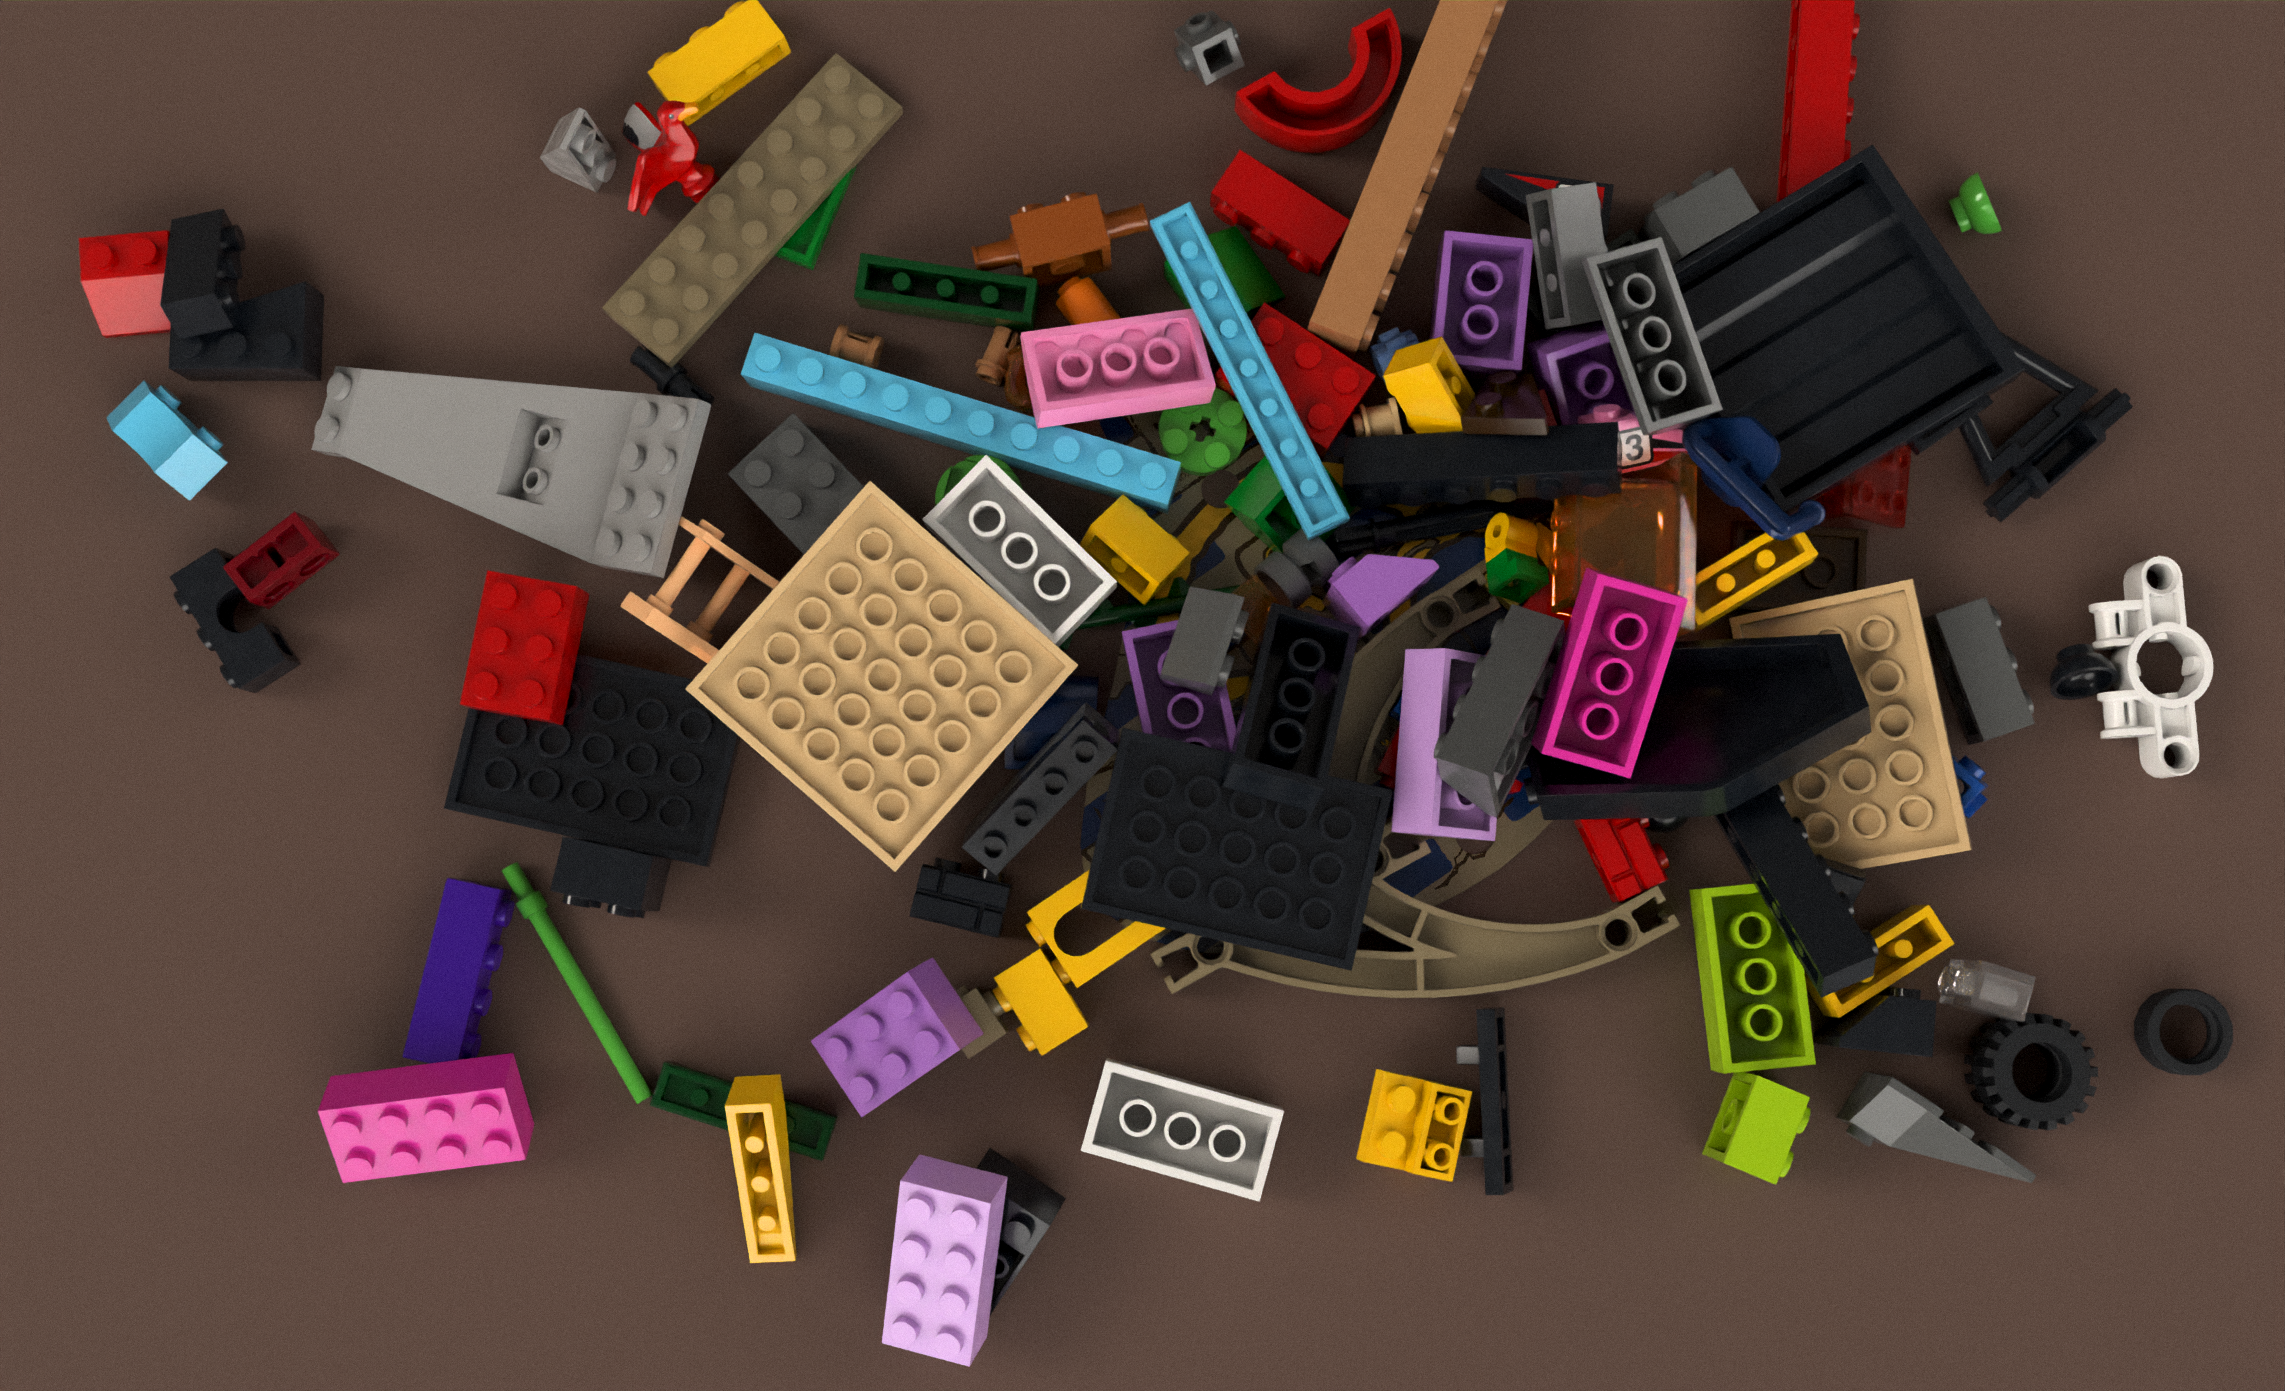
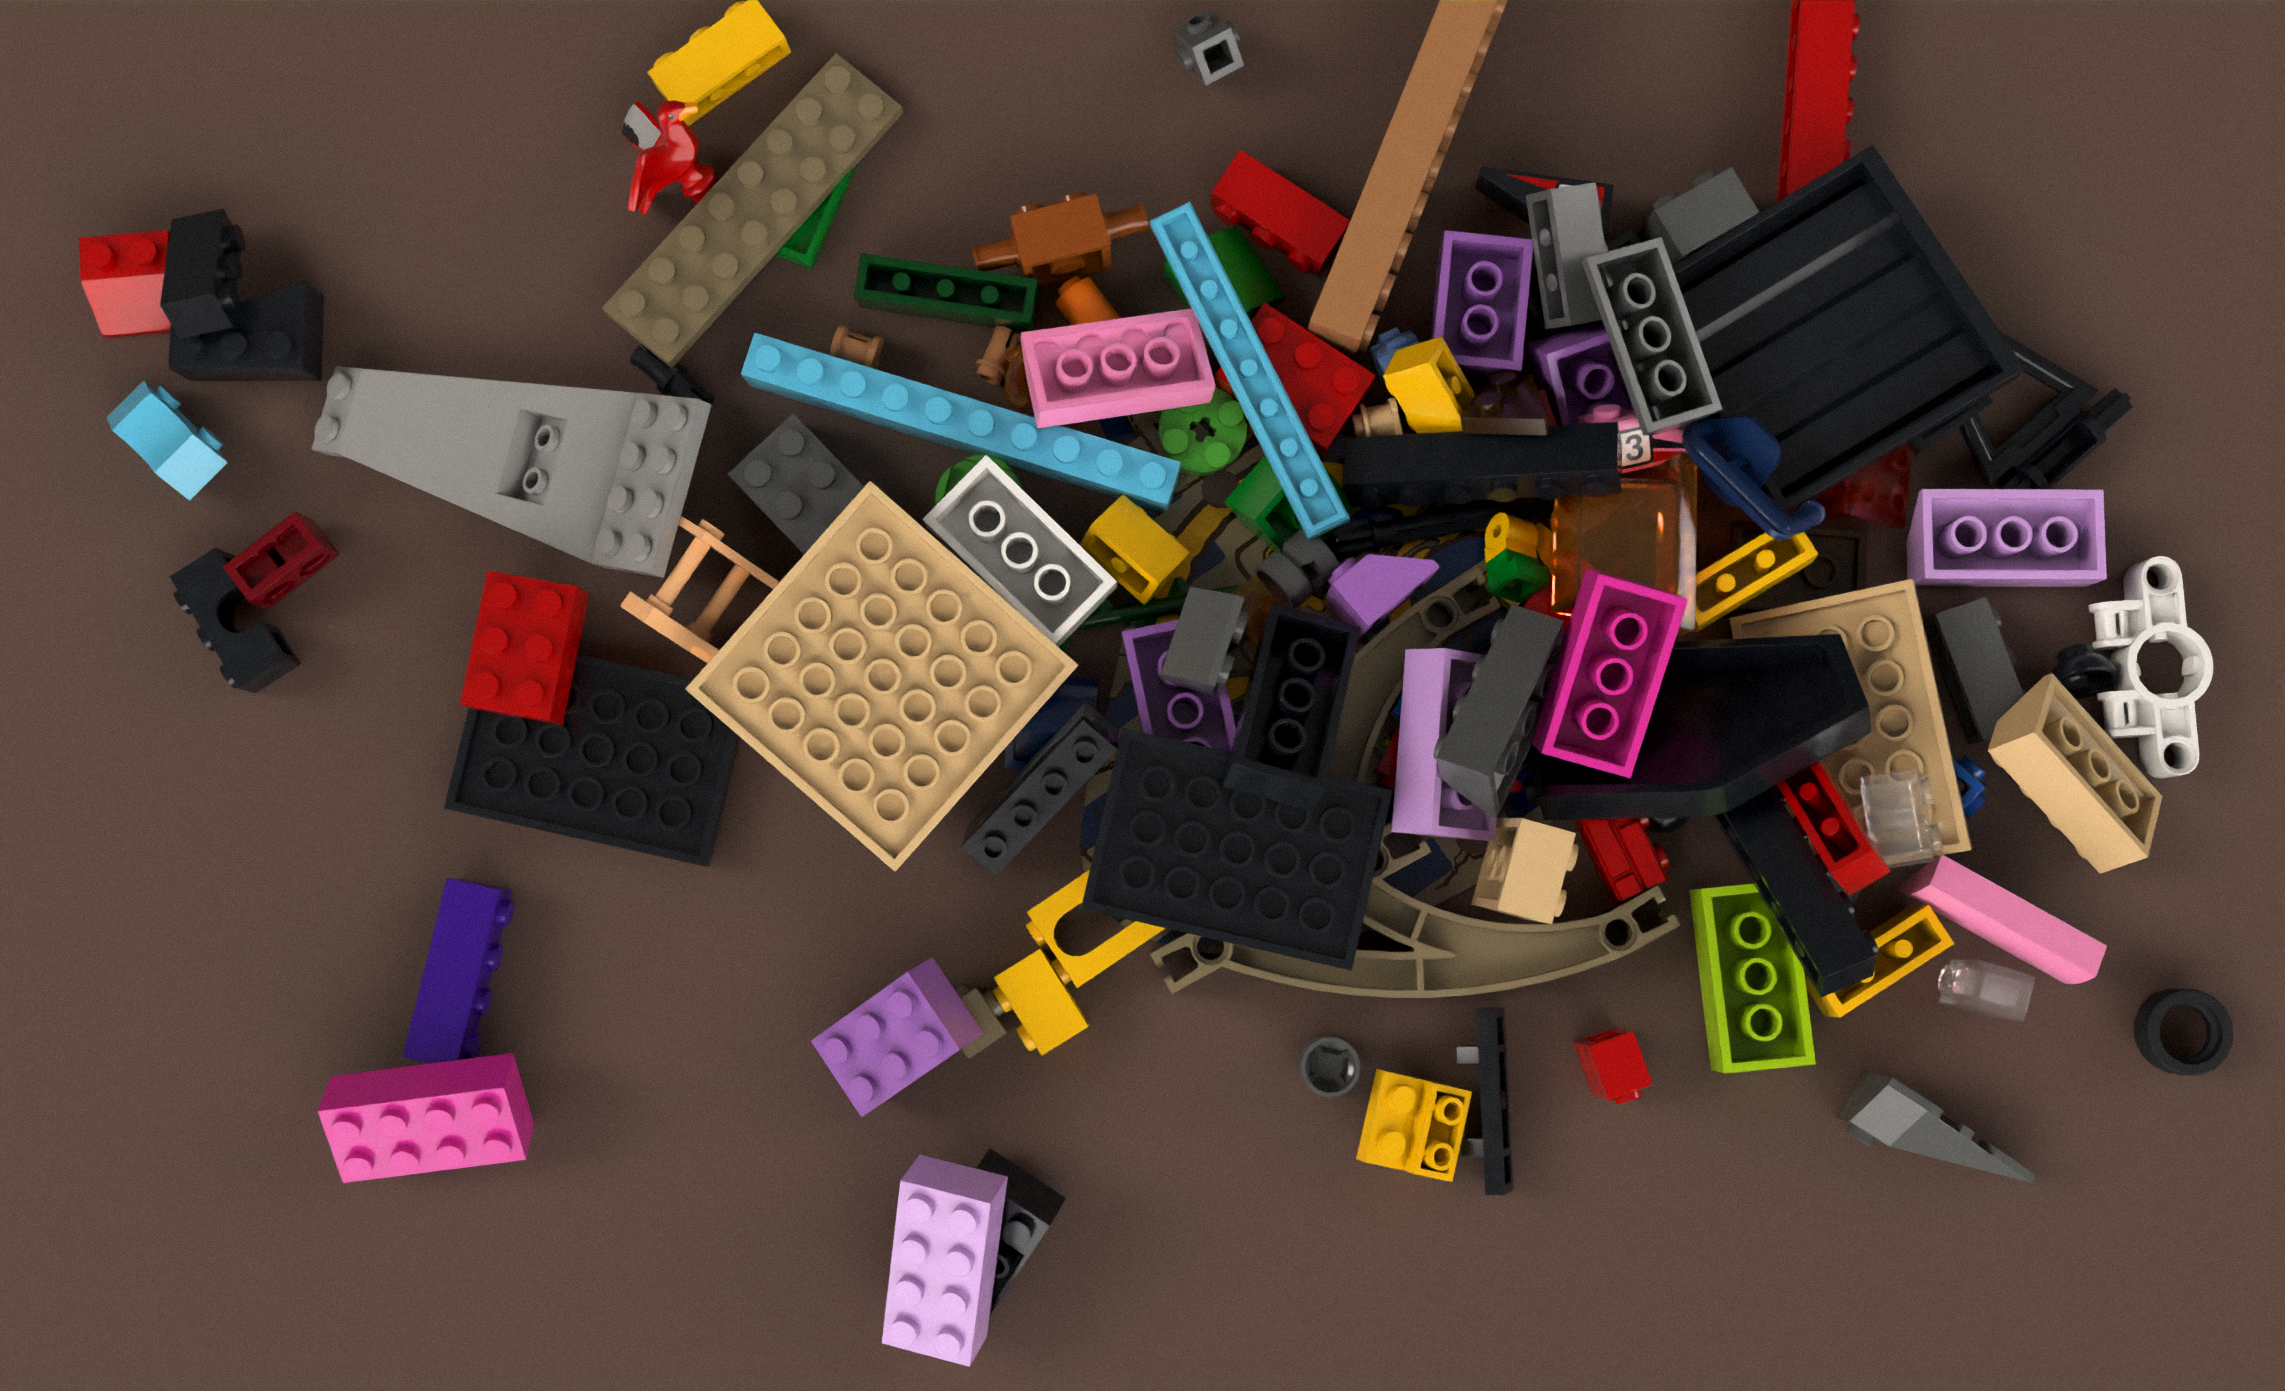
bright green bar [502,862,653,1104] -> none
light grey slope [540,107,616,193] -> none
black brick [550,836,672,918] -> none
dark green tile [650,1061,838,1161] -> none
yellow slope [725,1074,797,1263] -> none
black brick [910,857,1013,938] -> none
white brick [1081,1058,1284,1202] -> none
red brick [1234,8,1402,153] -> none
lime brick [1702,1072,1810,1185] -> none
black slope [1813,987,1937,1057] -> none
bright green piece [1949,172,2002,234] -> none
black tyre [1964,1012,2098,1130] -> none
none -> dark grey wheel [1297,1034,1360,1097]
none -> tan brick [1471,818,1579,925]
none -> red brick [1573,1027,1653,1104]
none -> red brick [1777,760,1891,896]
none -> clear brick [1859,768,1943,868]
none -> bright pink slope [1898,854,2107,984]
none -> lavender slope [1906,489,2107,587]
none -> tan slope [1988,673,2163,874]

